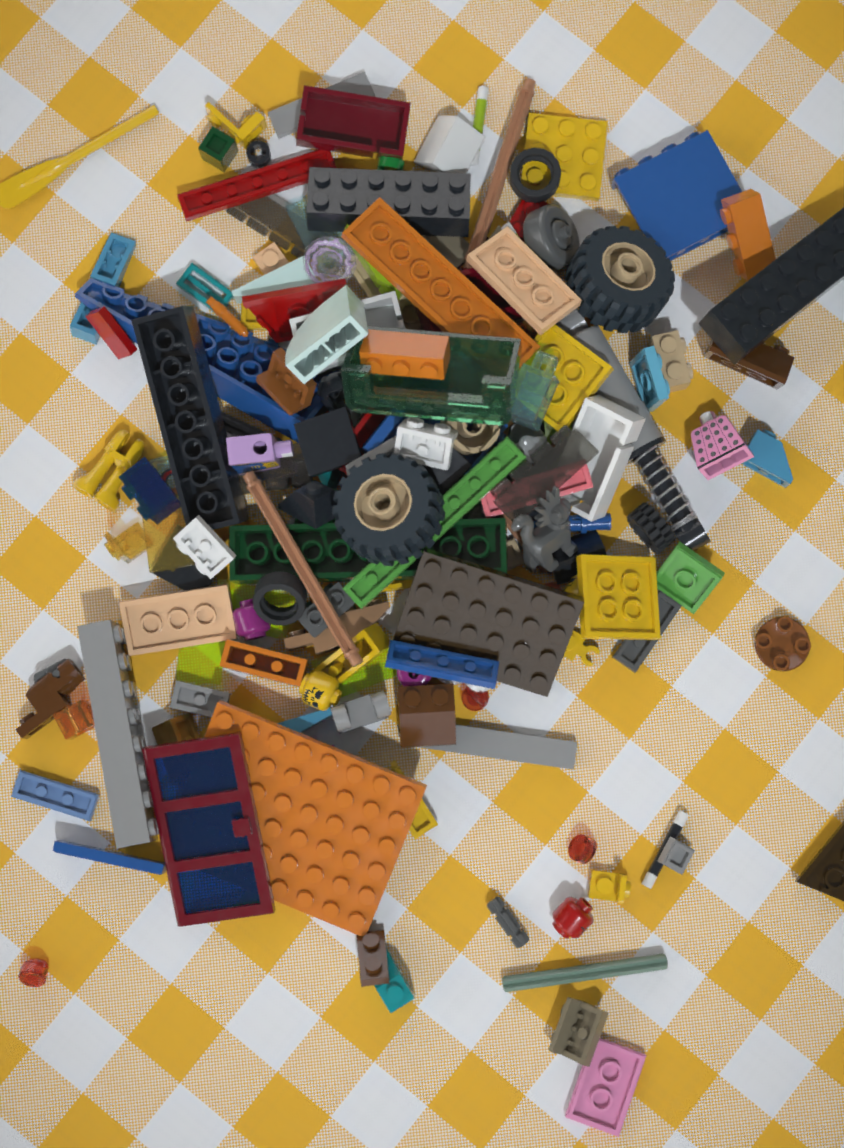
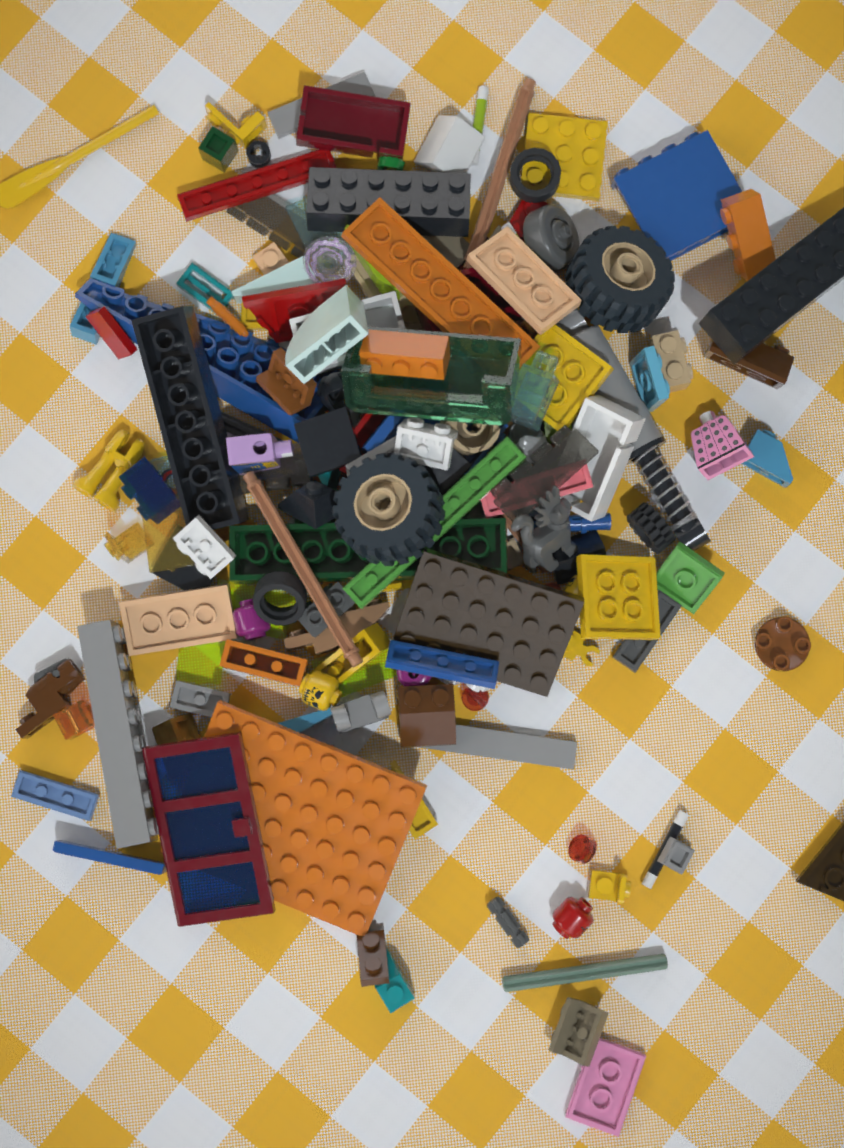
clear red tile [18,958,49,987] -> none

